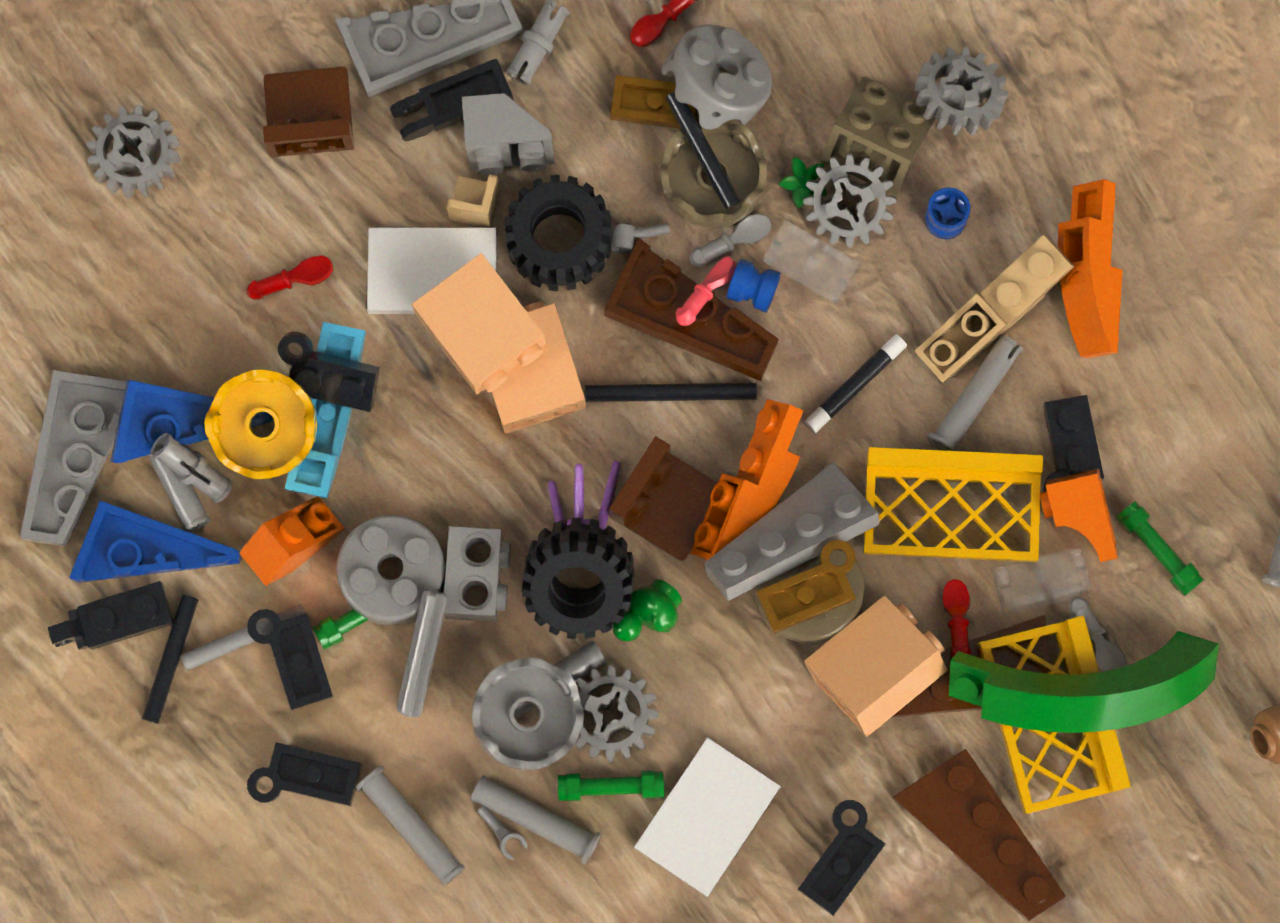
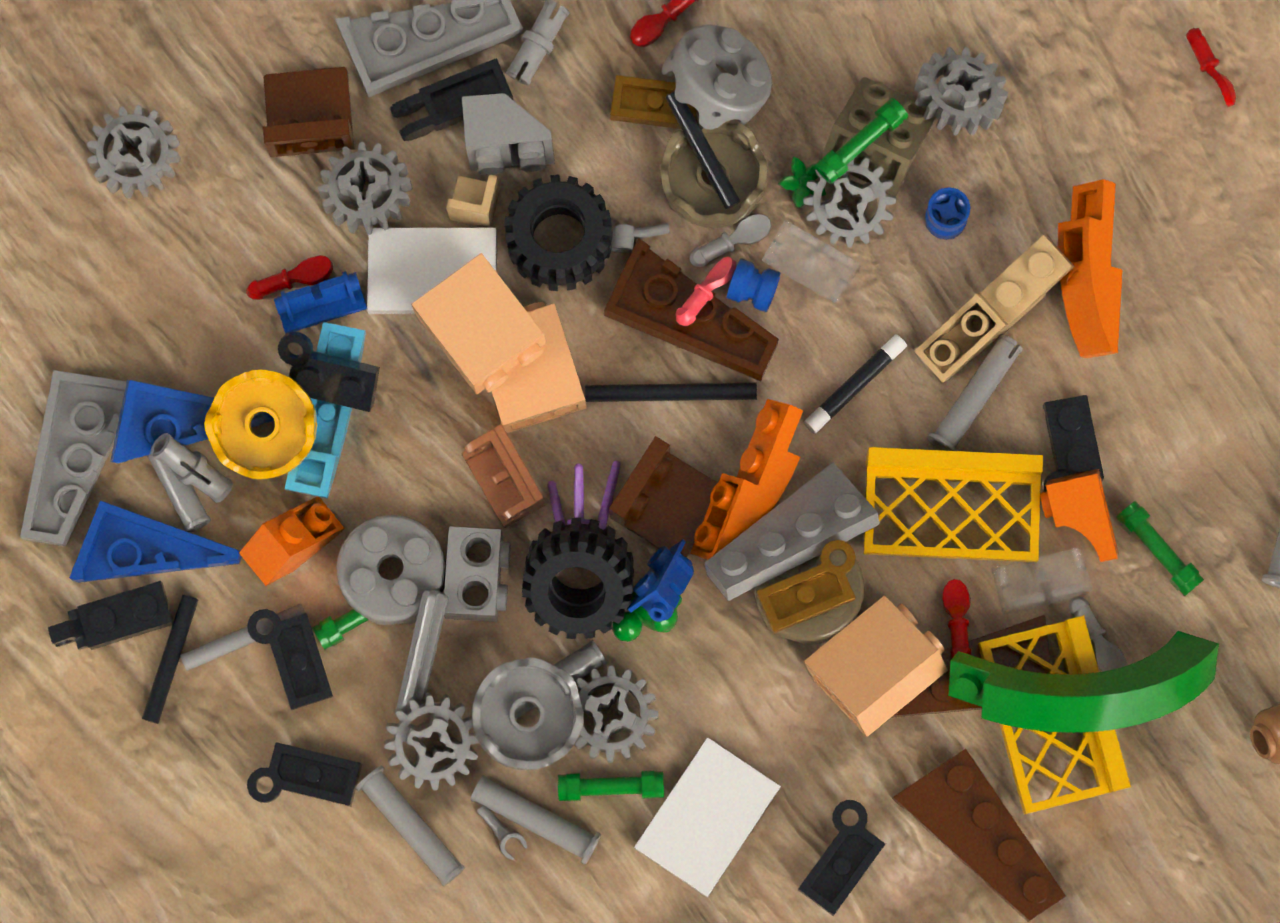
none -> blue hinge [274,271,367,334]
none -> light grey gear [318,142,412,235]
none -> light grey gear [384,693,478,790]
none -> nougat hinge [462,424,545,529]
none -> blue hinge [628,539,694,622]
none -> green bar [815,98,909,184]
none -> red piece [1186,28,1236,107]

